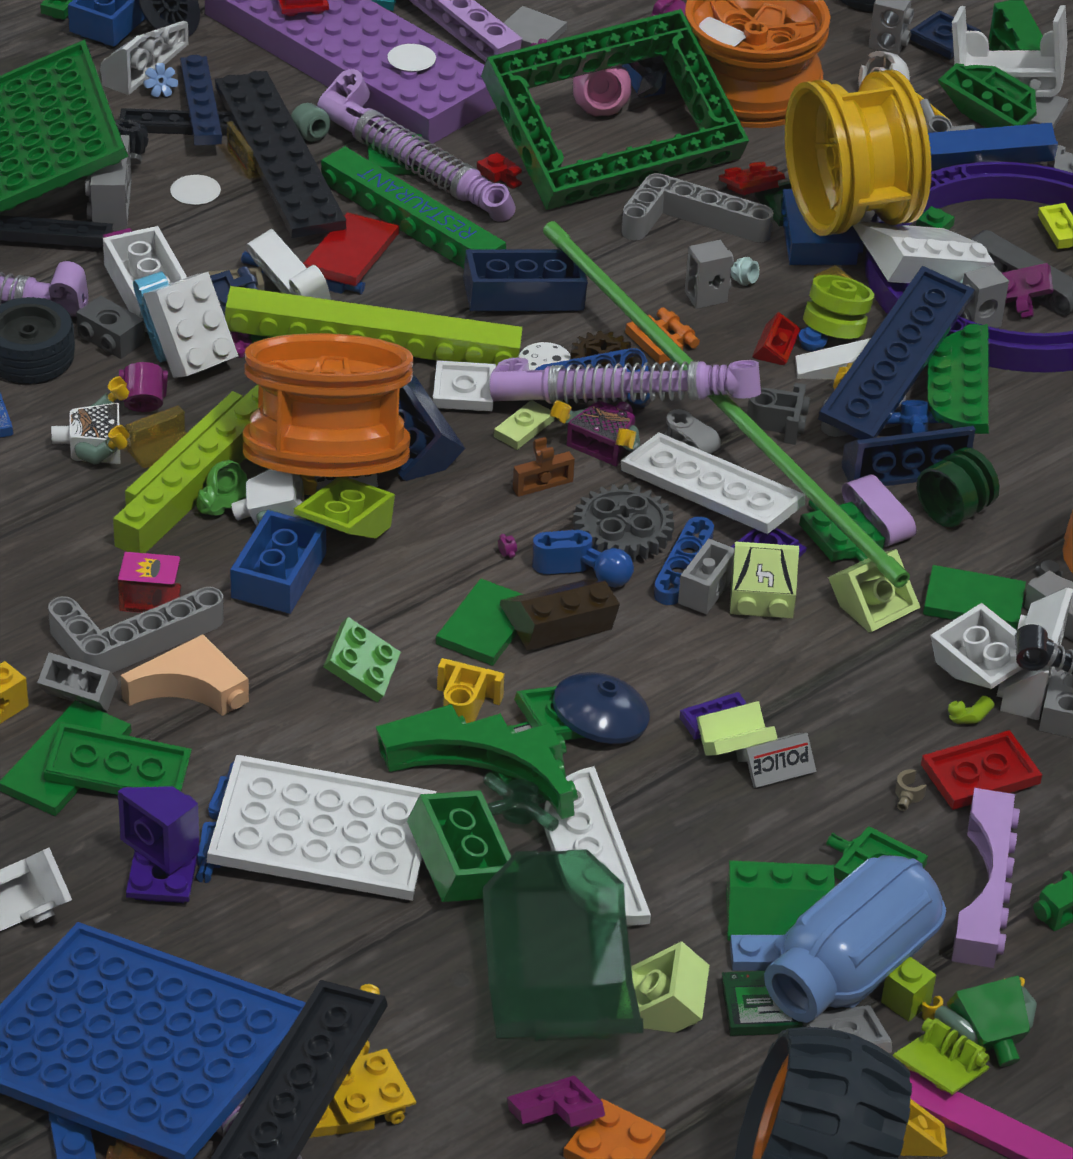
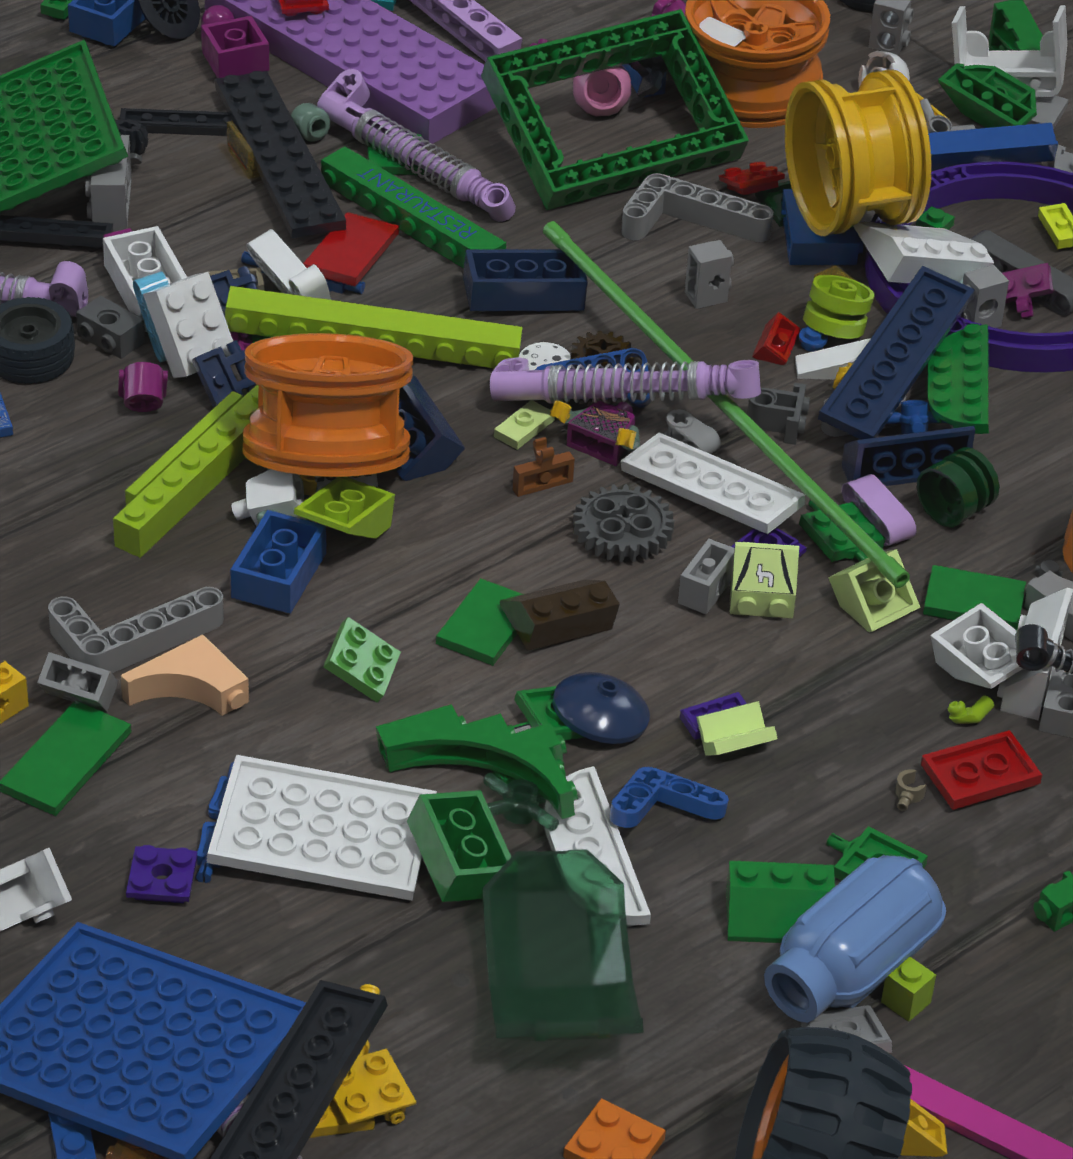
green tile [44,722,192,795] -> none
torso [51,376,130,464] -> none
white wedge [100,21,189,95] -> none
piece [118,552,181,613] -> none
dark purple slope [118,786,200,874] -> none
clear yellow panel [125,405,187,468] -> none
light blue plant [143,63,178,97] -> none
white sticker [170,175,221,205] -> none
dark blue plate [180,55,222,145] -> none
bright green hair [197,460,248,515] -> none
white sticker [388,44,436,71] -> none
white plate [433,360,496,411] -> none
yellow pin [437,658,505,724] -> none
red plate [477,152,522,189] -> none
magenta piece [498,534,517,558] -> none
light grey tile [503,6,567,48] -> none
magenta plate [507,1075,605,1127] -> none
blue beam [532,530,634,588] -> none
yellowish green slope [620,941,710,1033] -> none
orange plate [625,307,700,364] -> none
blue beam [654,517,714,605] -> none
tile [721,971,802,1036] -> none
light aqua plate [730,257,760,286] -> none
medium blue plate [730,935,784,971] -> none
light grey panel [735,733,817,788] -> none
lime hinge [893,1018,990,1095] -> none
dark blue plate [910,10,981,59] -> none
green torso [922,976,1037,1067] -> none
lavender arch [952,788,1020,968] -> none
none -> dark blue plate [192,340,257,408]
none -> magenta brick [201,5,270,78]
none -> blue beam [609,767,729,828]

